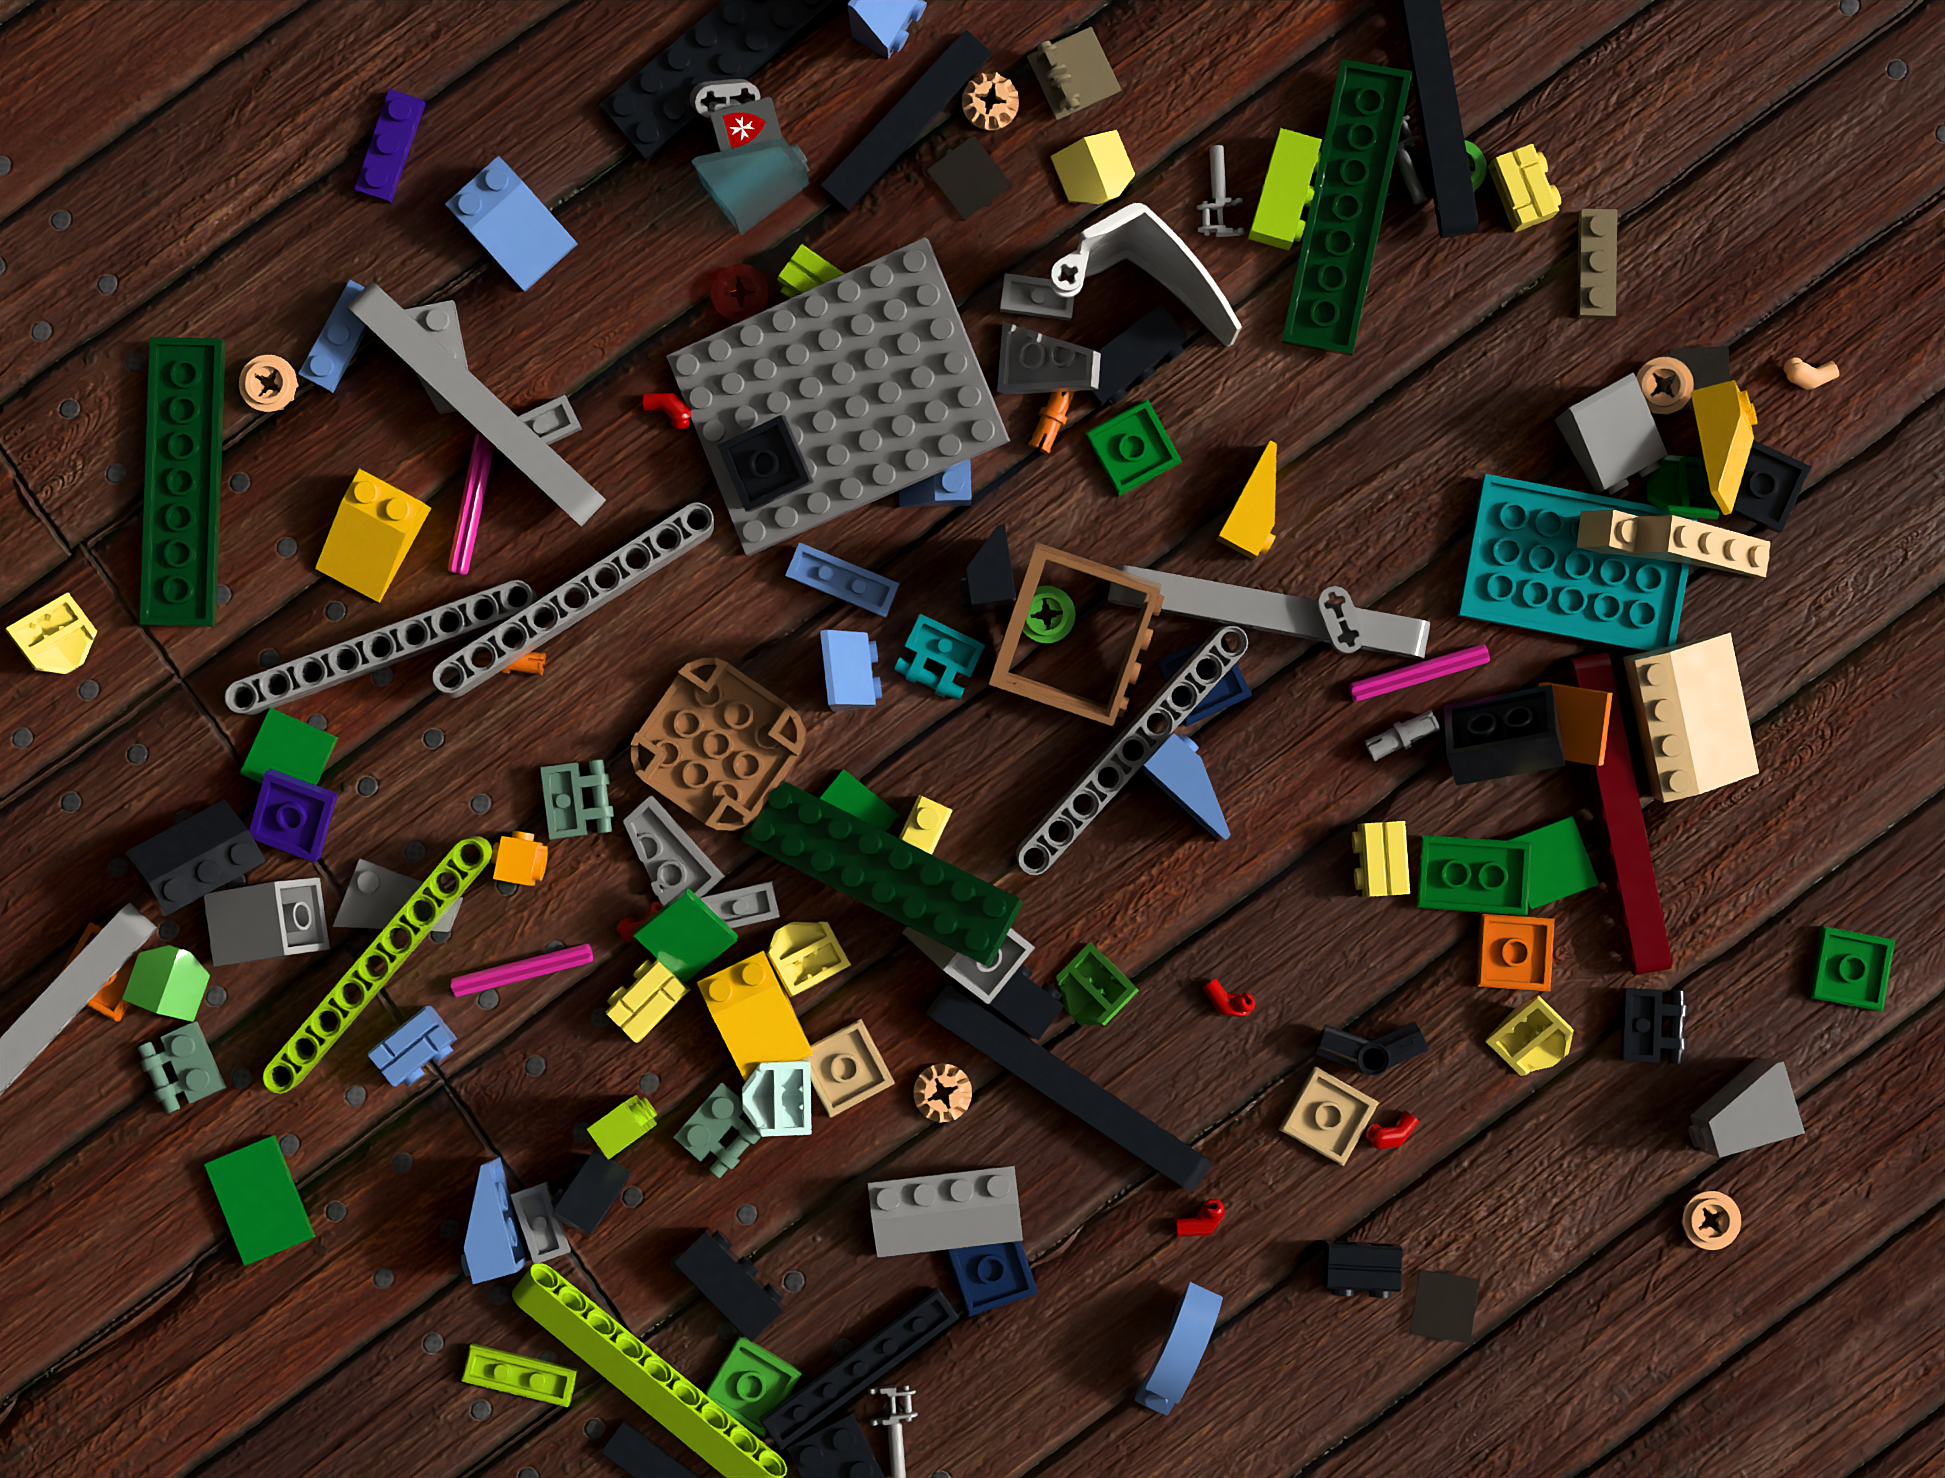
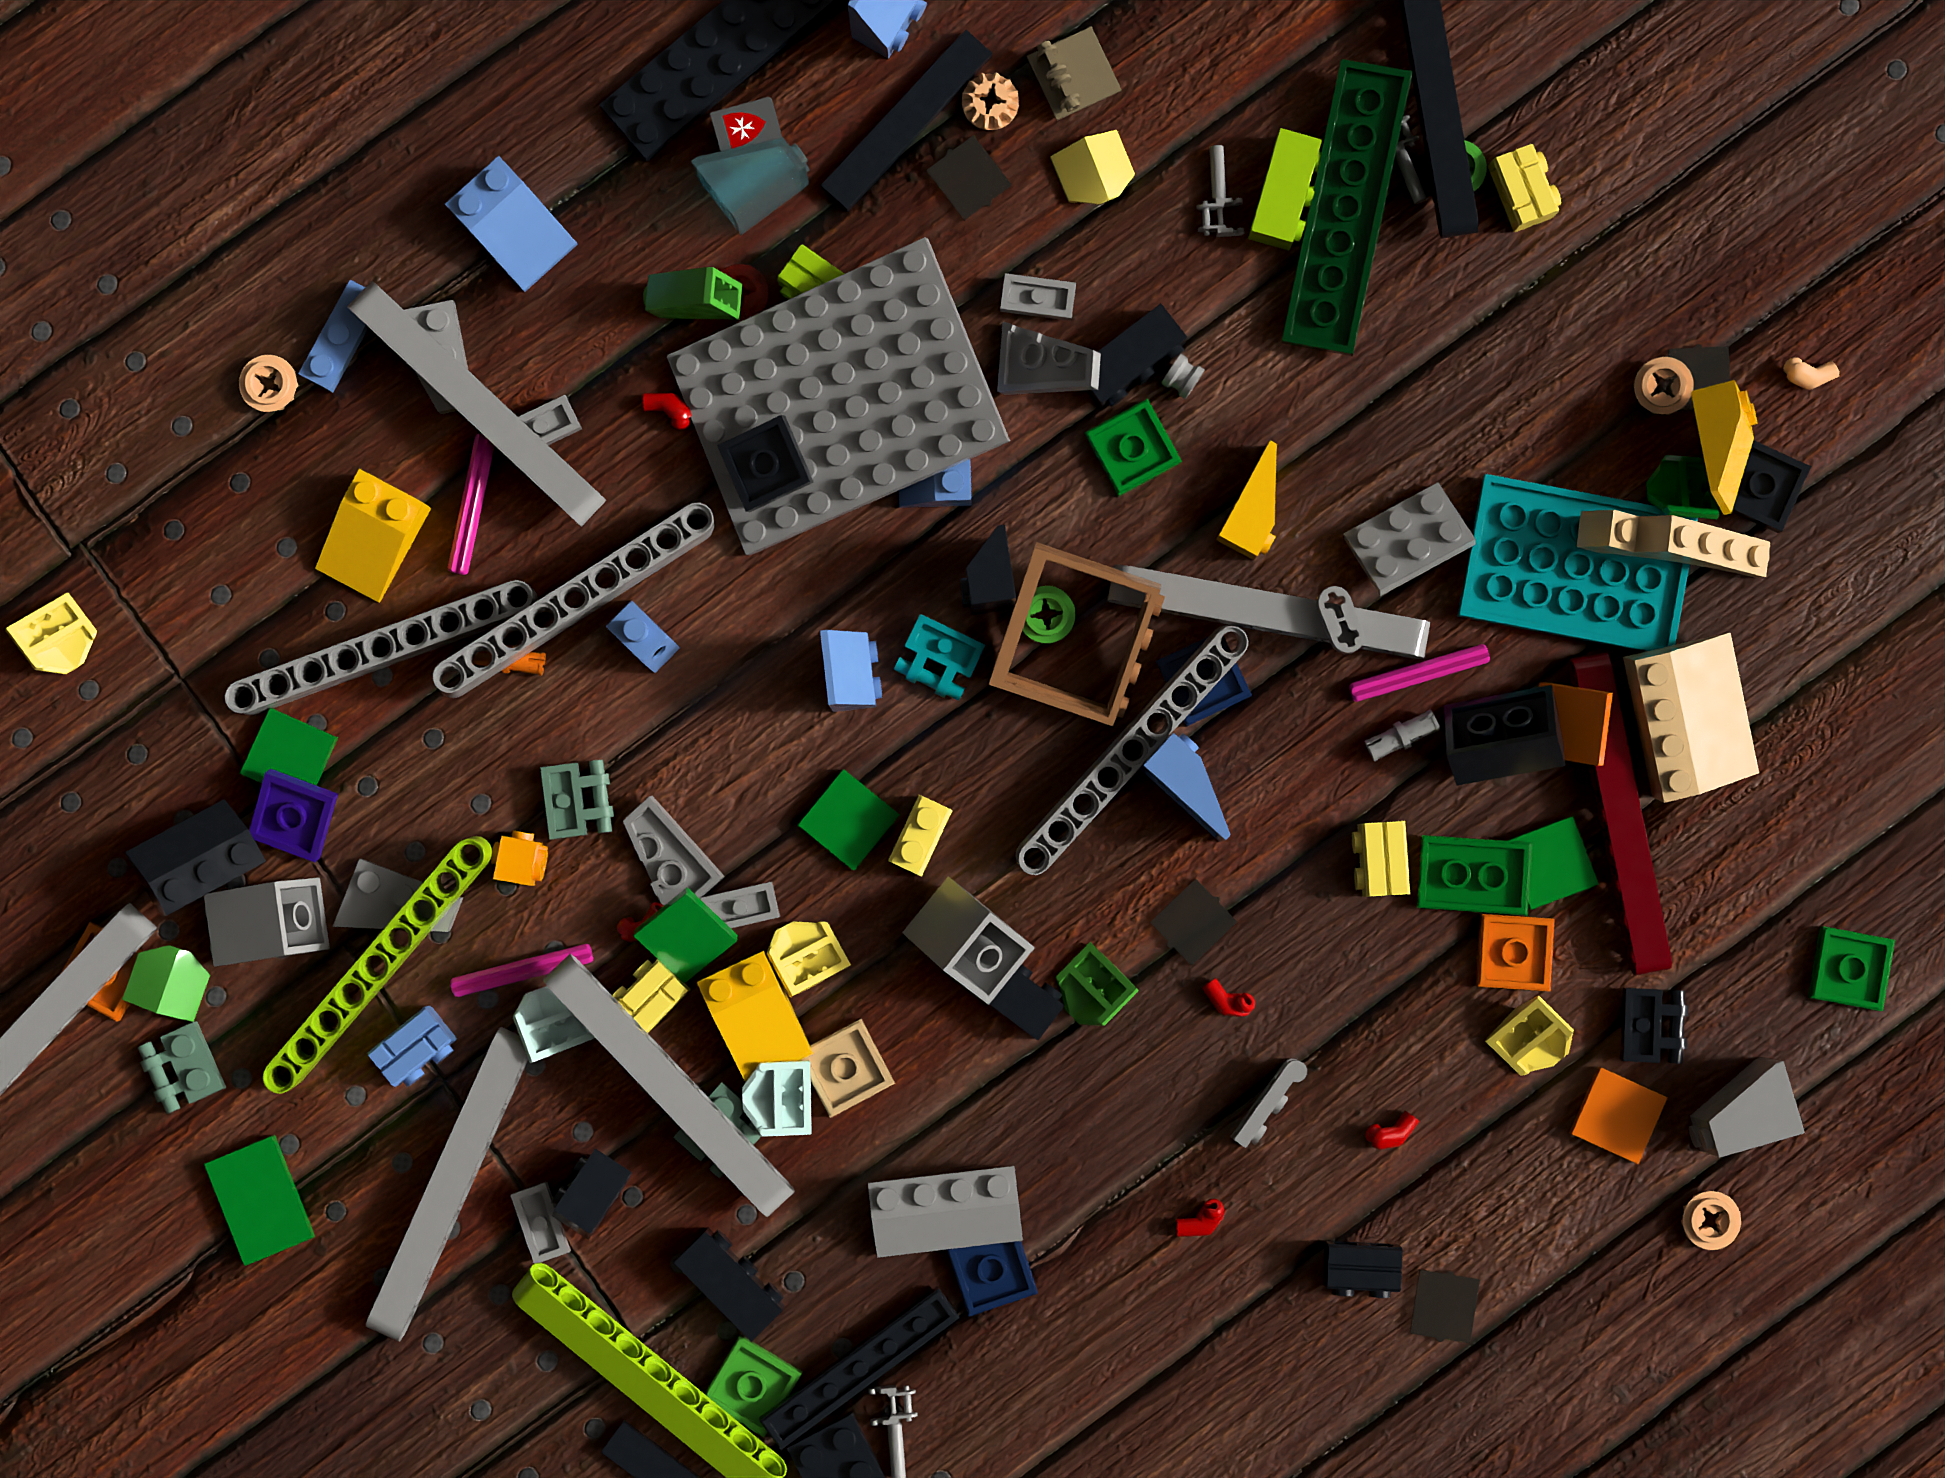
dark green plate [140,337,226,627] -> none
dark purple plate [354,89,426,204] -> none
medium blue slope [461,1157,528,1284] -> none
lime tile [461,1343,579,1407] -> none
lime brick [587,1095,657,1160] -> none
medium nougat plate [630,658,806,832] -> none
light grey beam [690,79,760,118] -> none
dark green plate [741,780,1024,968] -> none
medium blue plate [785,542,900,618] -> none
light nougat gear [914,1064,972,1123] -> none
black beam [923,981,1213,1193] -> none
orange pin [1028,391,1077,454] -> none
white panel [1050,203,1242,347] -> none
medium blue arch [1134,1282,1223,1416] -> none
tan tile [1279,1066,1379,1166] -> none
black piece [1314,1021,1428,1076] -> none
light grey slope [1555,373,1668,495] -> none
dark tan plate [1577,209,1617,319] -> none
none -> light grey beam [366,1027,528,1342]
none -> light aqua slope [513,986,595,1063]
none -> light grey beam [543,954,795,1217]
none -> medium blue torso [606,600,680,673]
none -> bright green slope [643,267,742,320]
none -> clear smoke piece [1150,879,1237,966]
none -> light grey wheel [1161,354,1205,399]
none -> light grey plate [1230,1058,1307,1148]
none -> light grey plate [1344,483,1475,596]
none -> orange tile [1569,1067,1668,1164]

